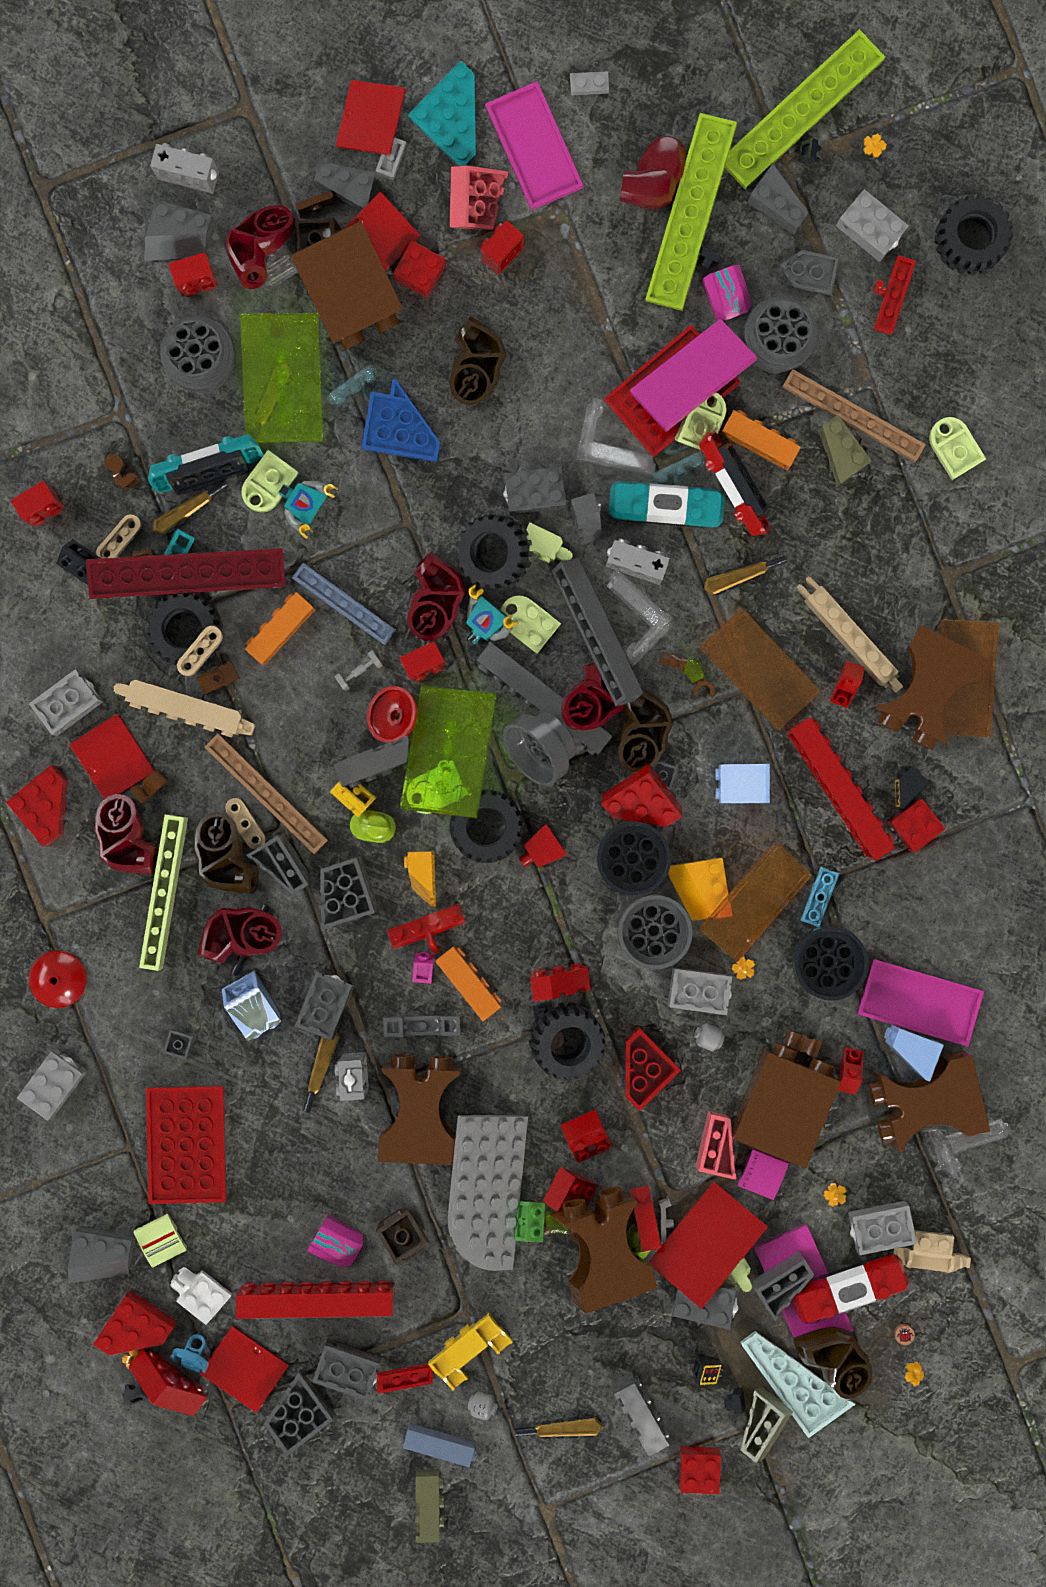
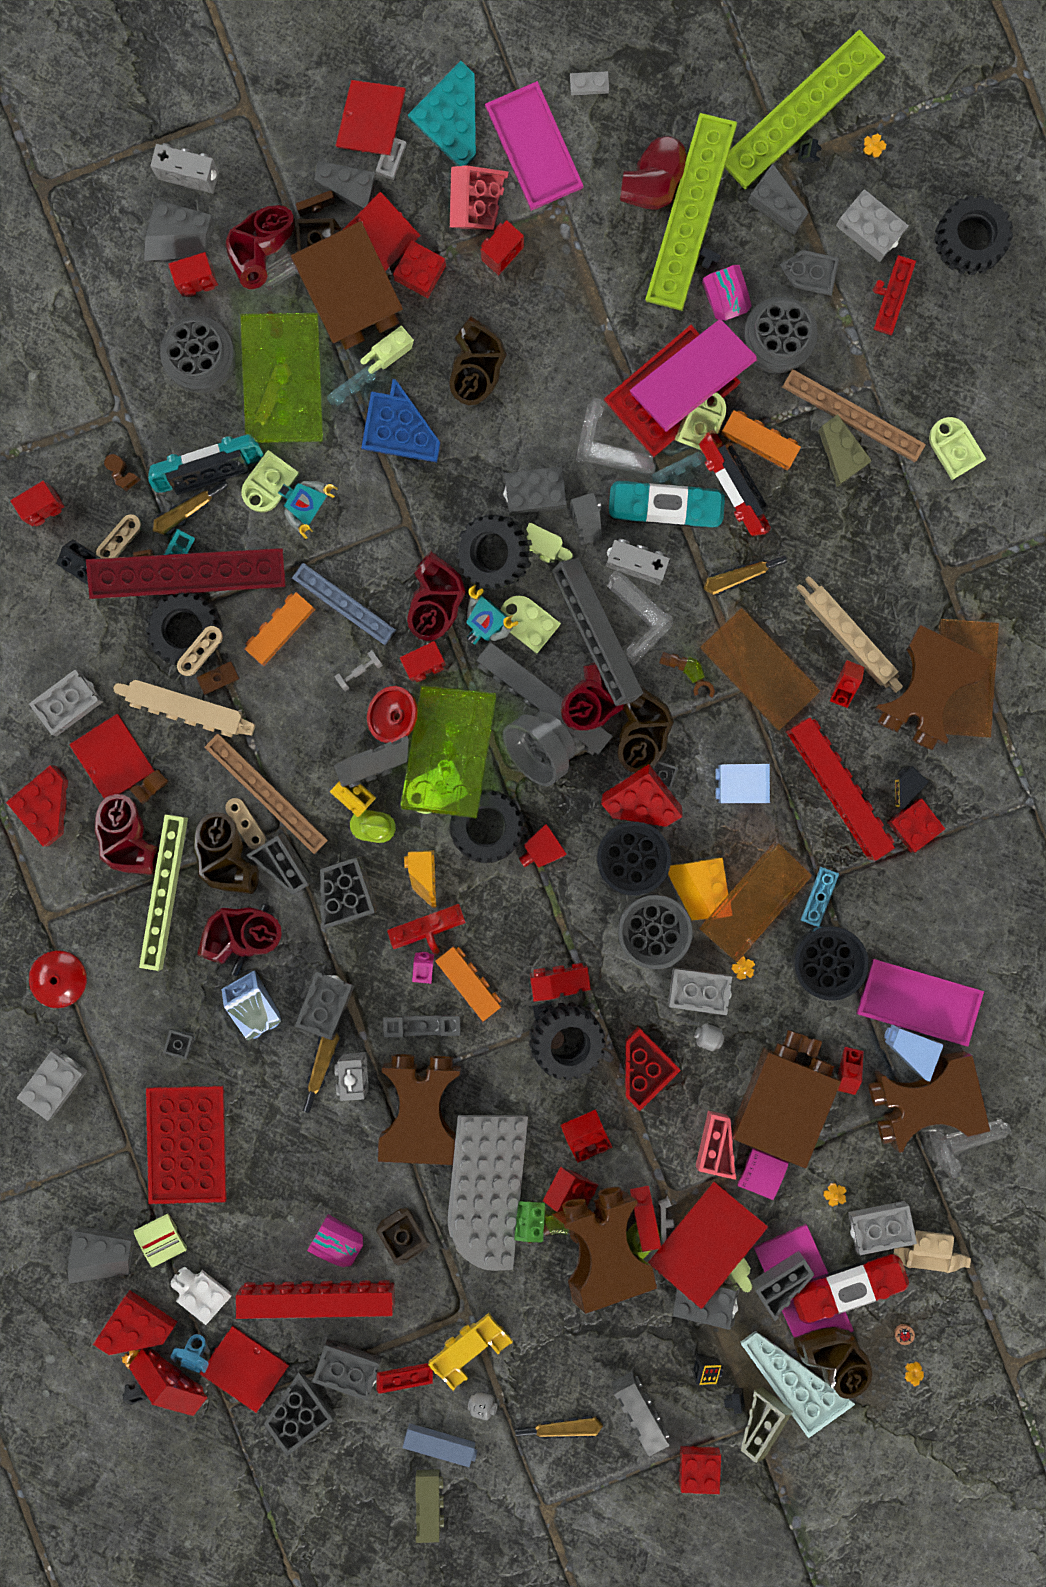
none -> yellowish green hinge [360,325,414,374]

